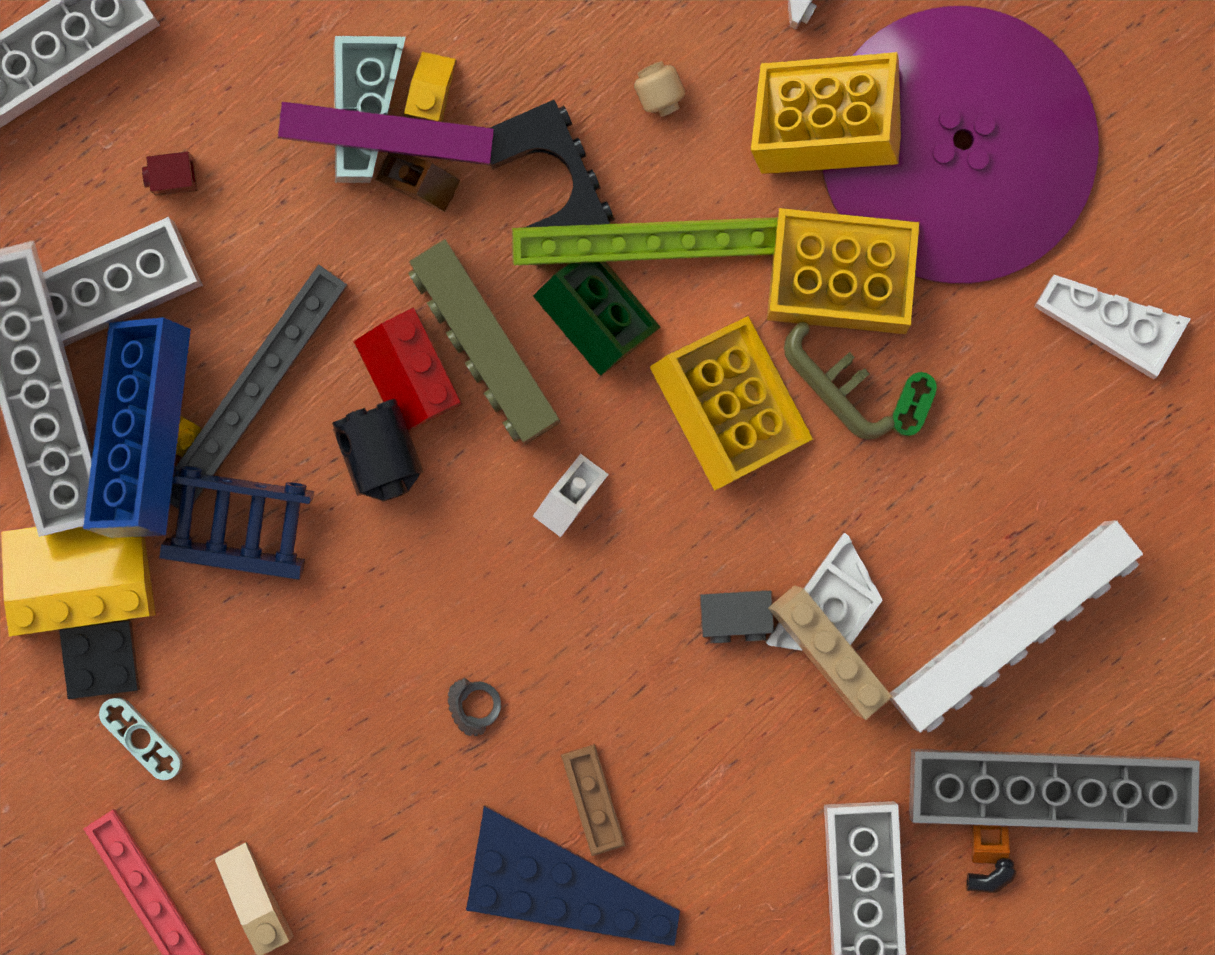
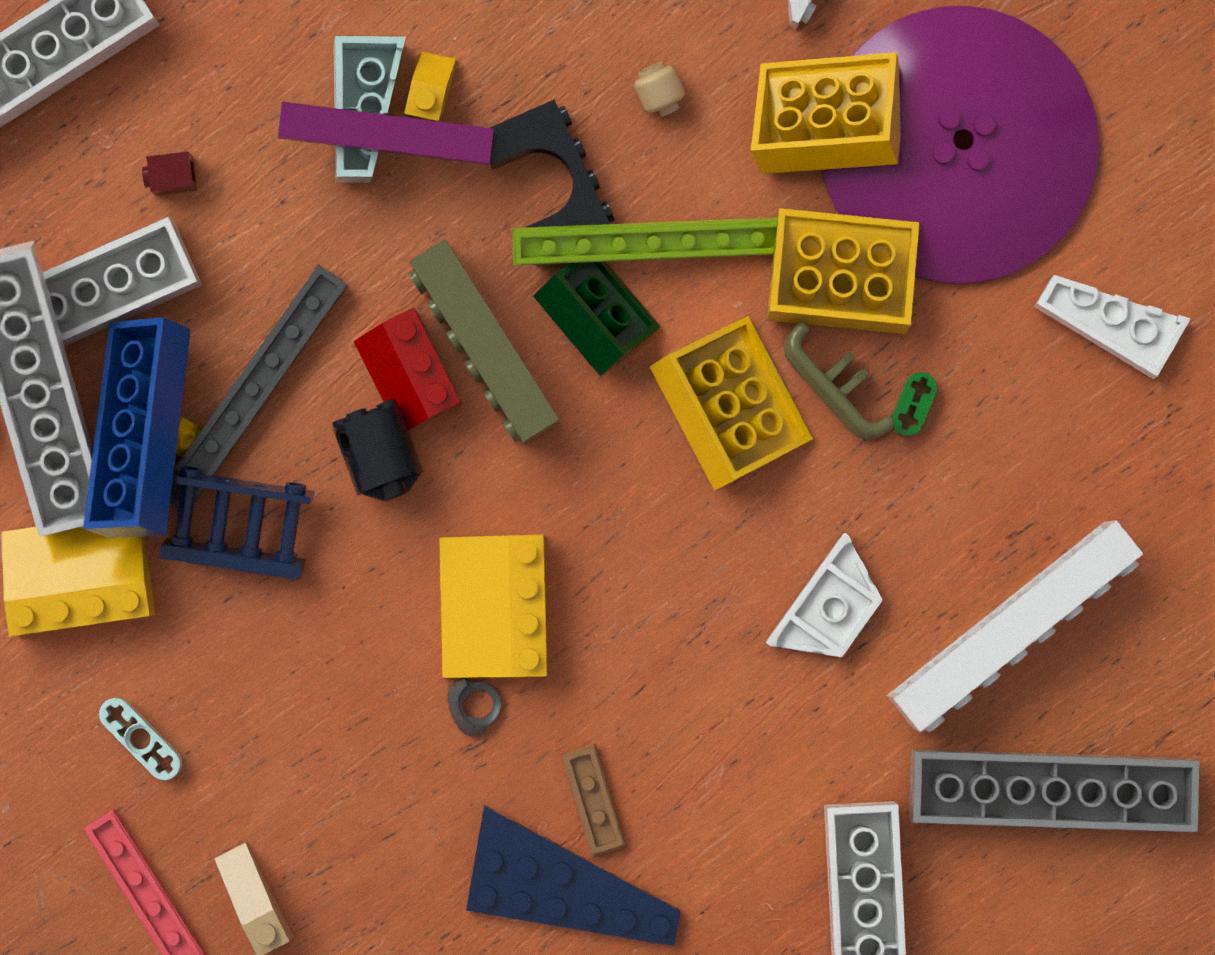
black plate [59,621,140,699] -> none
reddish brown slope [376,153,460,212] -> none
white slope [533,454,609,537] -> none
dark grey brick [700,590,774,643] -> none
tan brick [768,585,892,720] -> none
black arm [966,858,1016,893] -> none
orange slope [972,825,1010,864] -> none
none -> yellow slope [439,535,548,678]

